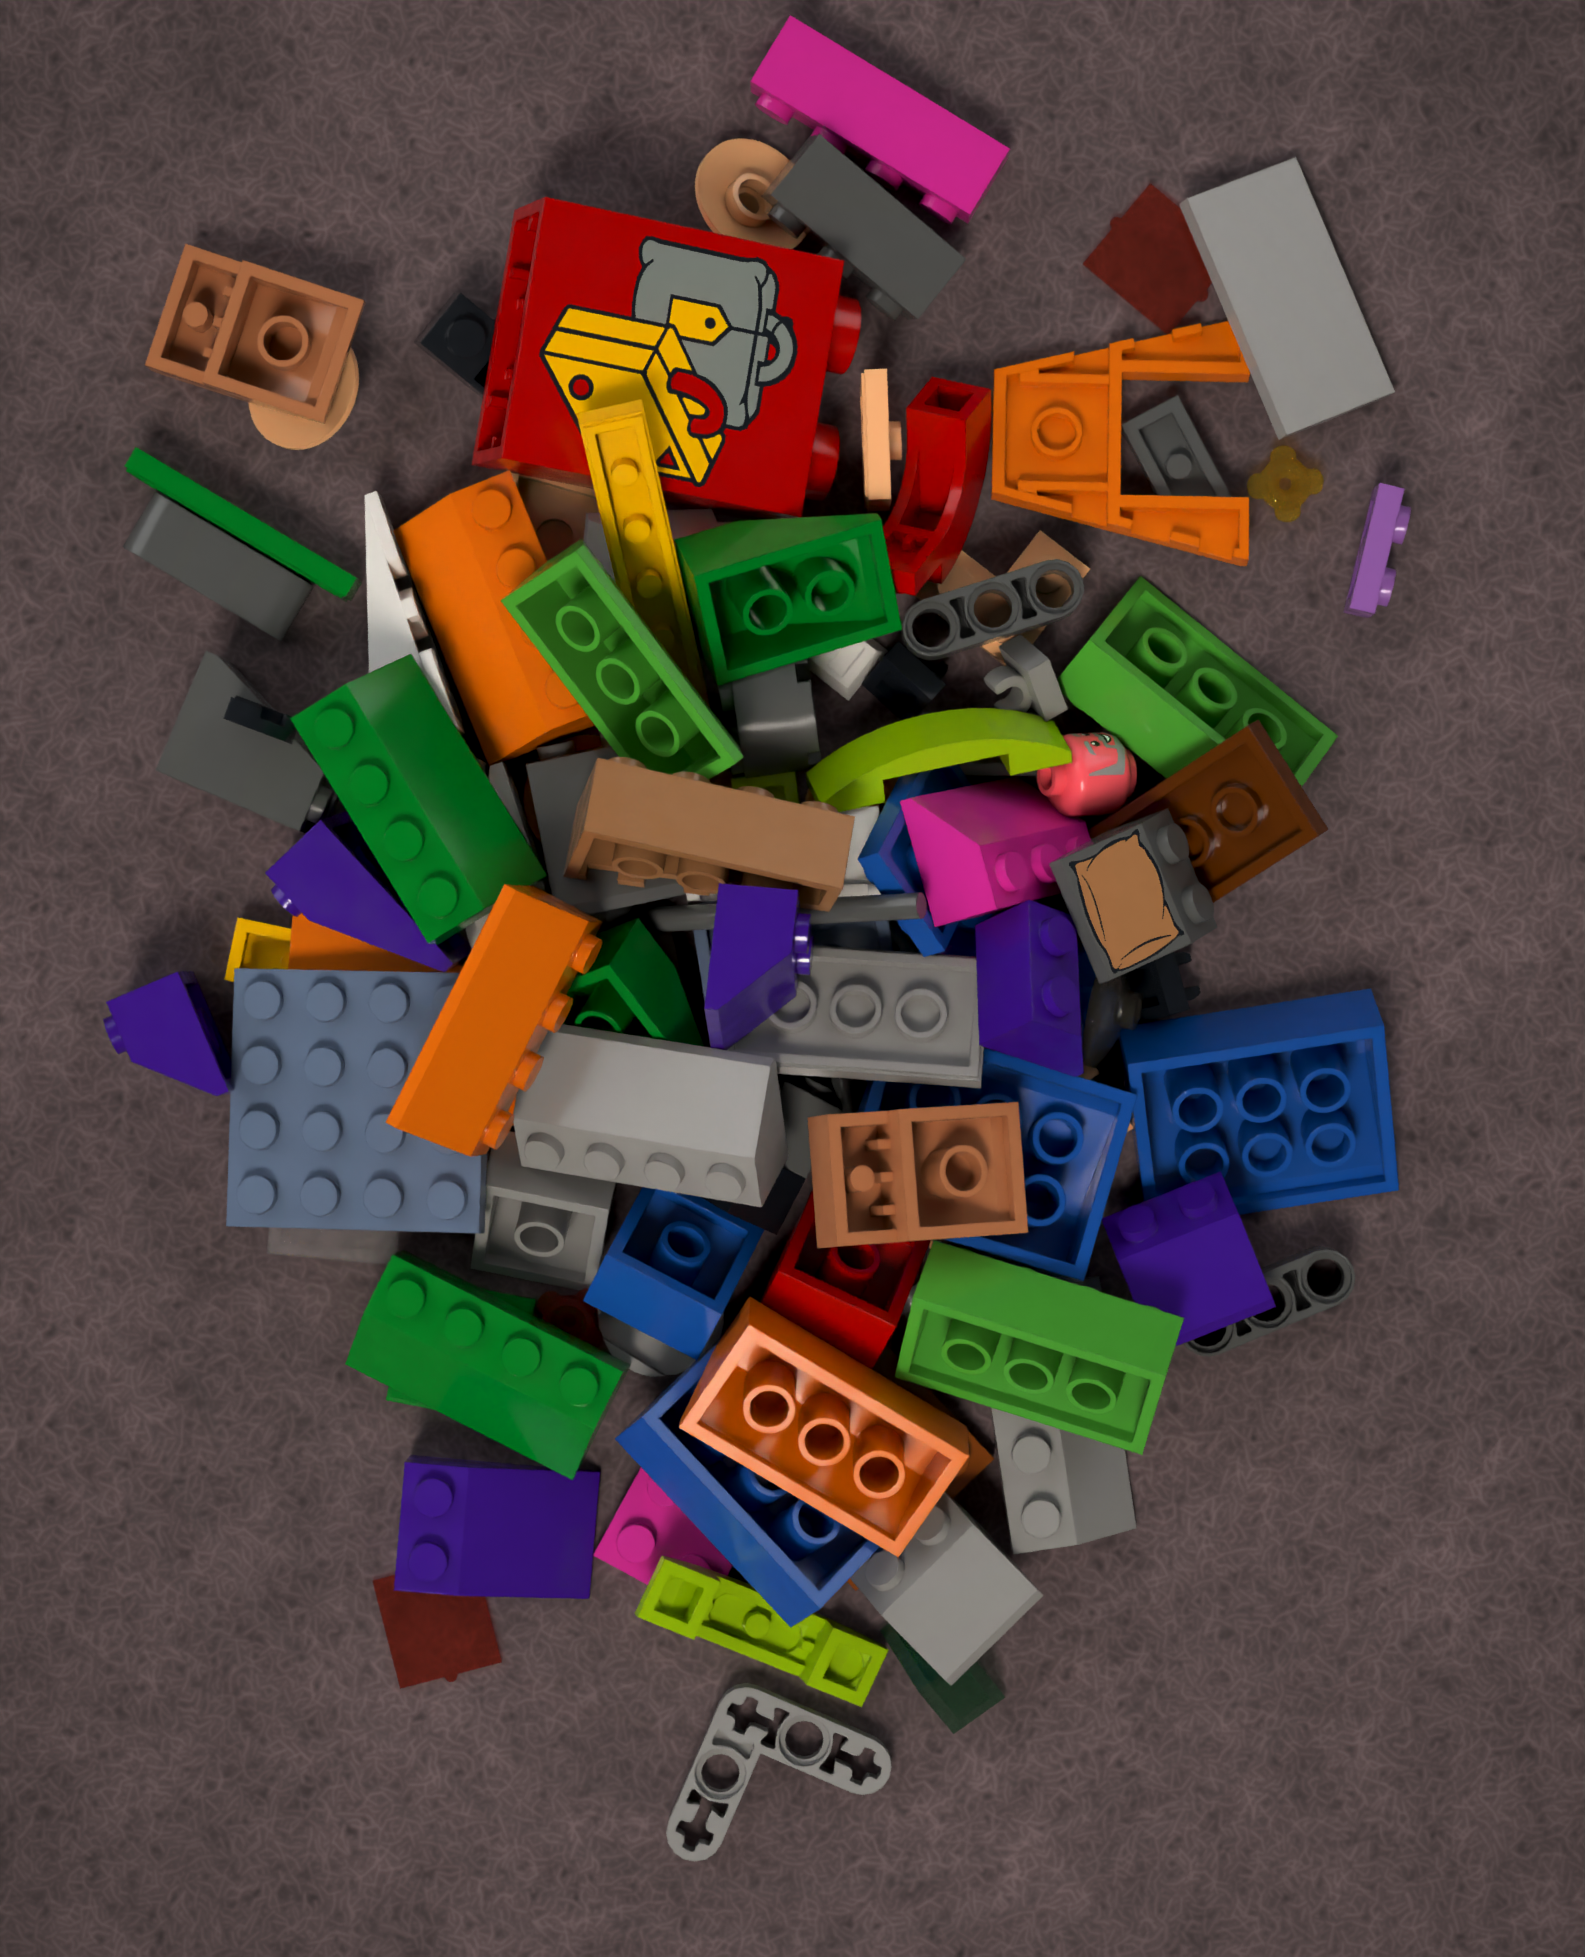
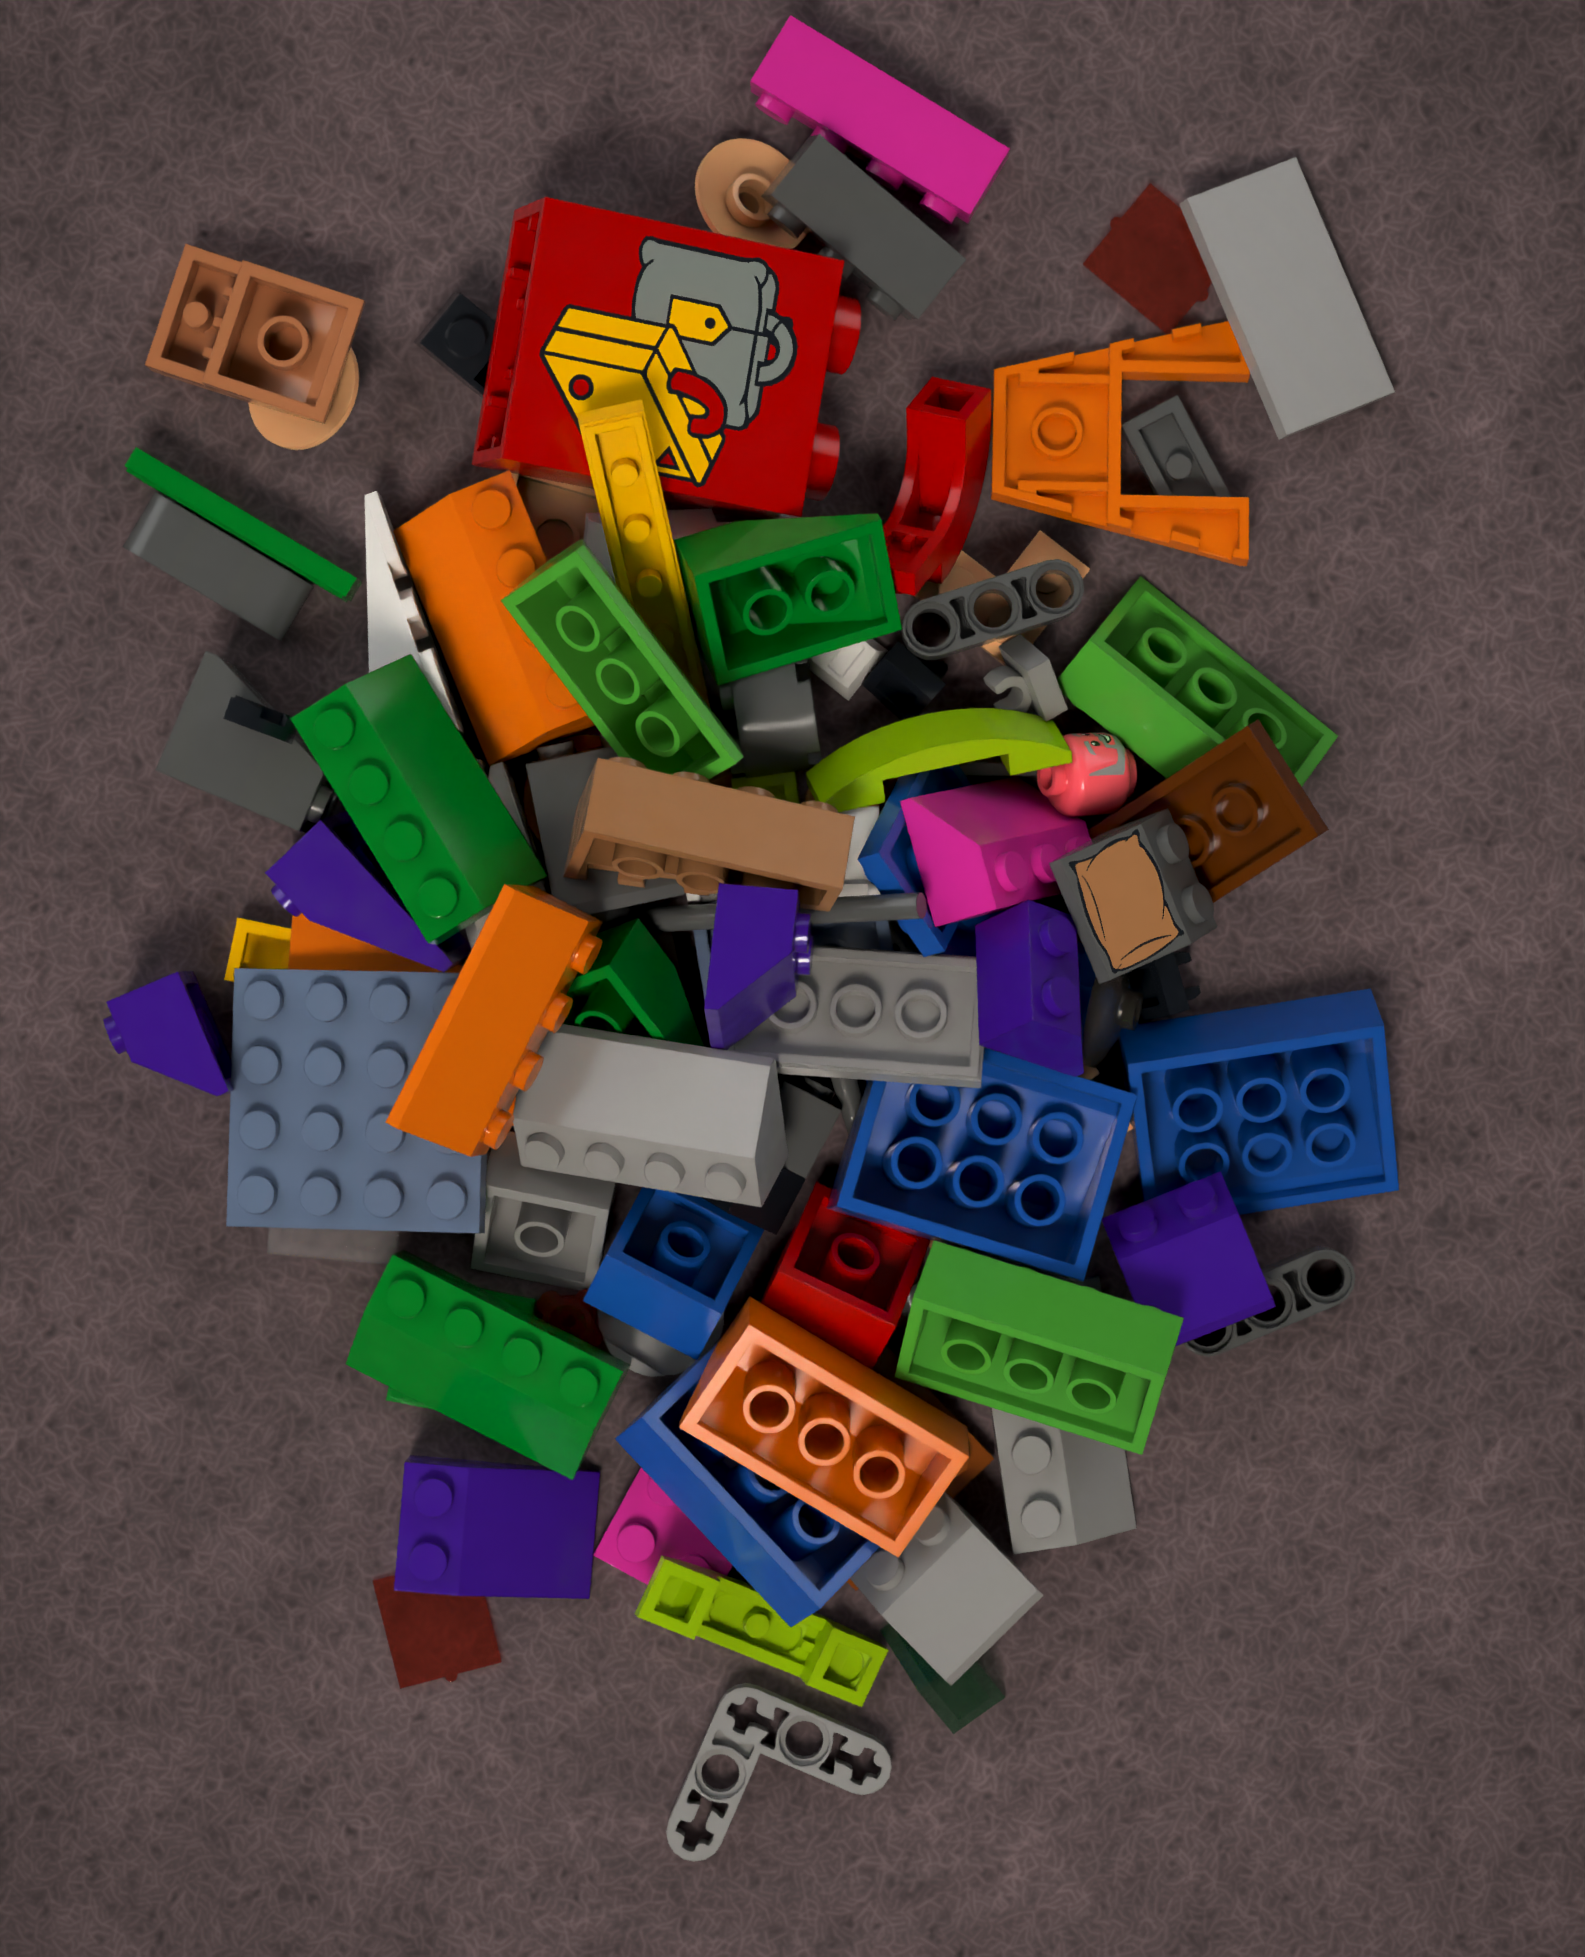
nougat slope [808,1102,1028,1248] -> none
light nougat plate [860,369,902,512] -> none
clear yellow plate [1247,446,1324,523] -> none
medium lavender plate [1344,483,1411,618] -> none

